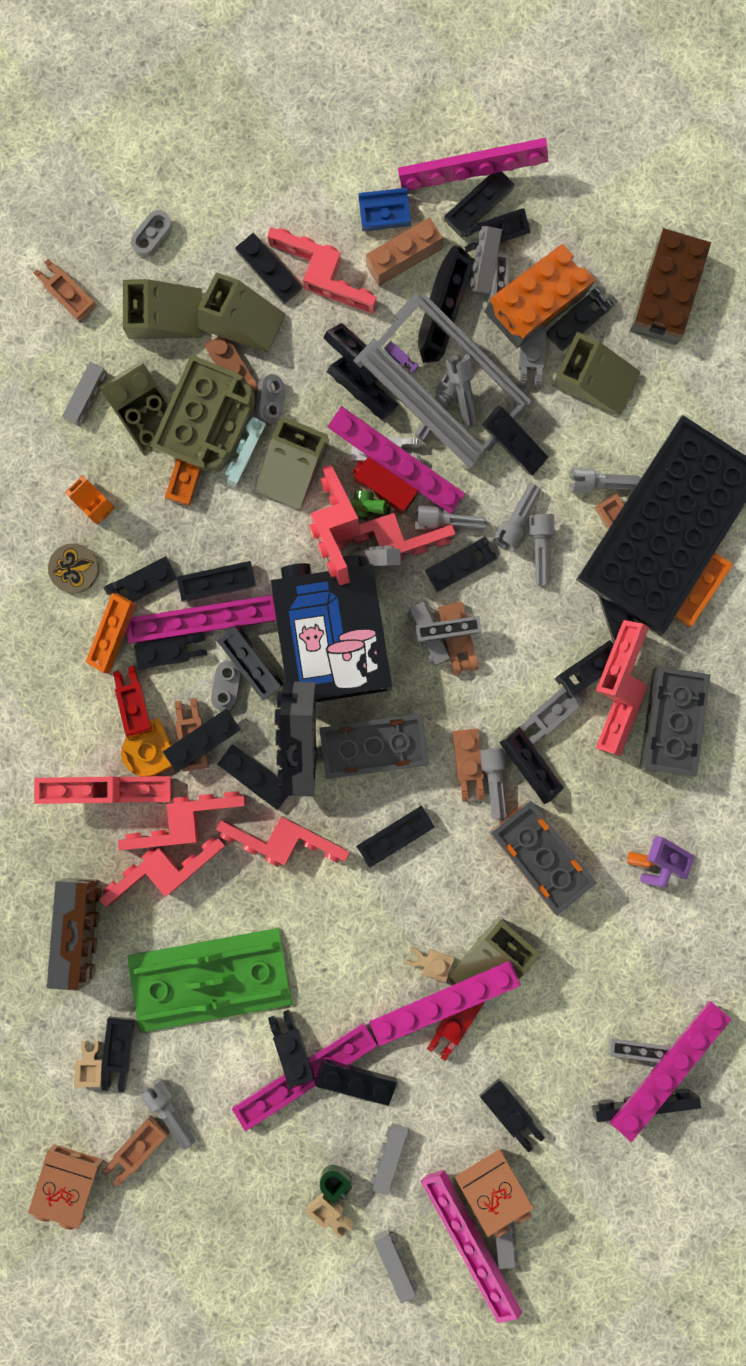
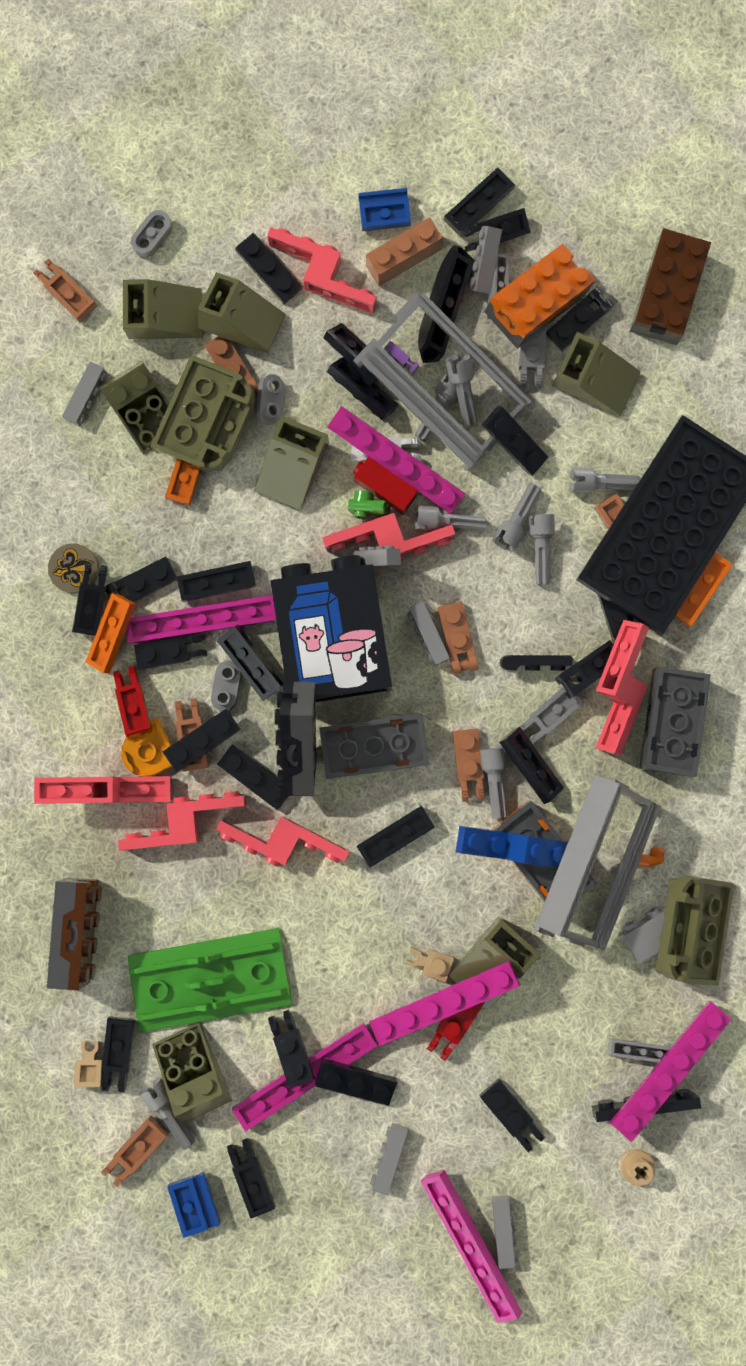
nougat panel [28,1144,103,1230] -> none
orange brick [65,475,115,525] -> none
coral bracket [99,837,227,907] -> none
light aqua hinge [225,417,266,487] -> none
tan plate [305,1193,354,1239] -> none
coral bracket [309,464,360,586] -> none
dark green plate [320,1165,352,1203] -> none
light grey piece [374,1229,417,1304] -> none
dark pink plate [398,137,548,191] -> none
light grey piece [415,616,482,643] -> none
black plate [425,537,498,593] -> none
nougat panel [455,1149,534,1238] -> none
medium lavender plate [640,836,695,887] -> none
none -> black hinge [72,562,107,636]
none -> olive slope [152,1022,232,1123]
none -> blue plate [167,1171,221,1238]
none -> black hinge [227,1138,276,1219]
none -> blue bracket [456,826,568,868]
none -> black hinge [499,655,572,671]
none -> light grey piece [534,775,661,950]
none -> light grey hinge [619,907,665,964]
none -> tan piece [620,1149,655,1186]
none -> olive plate [656,875,734,986]

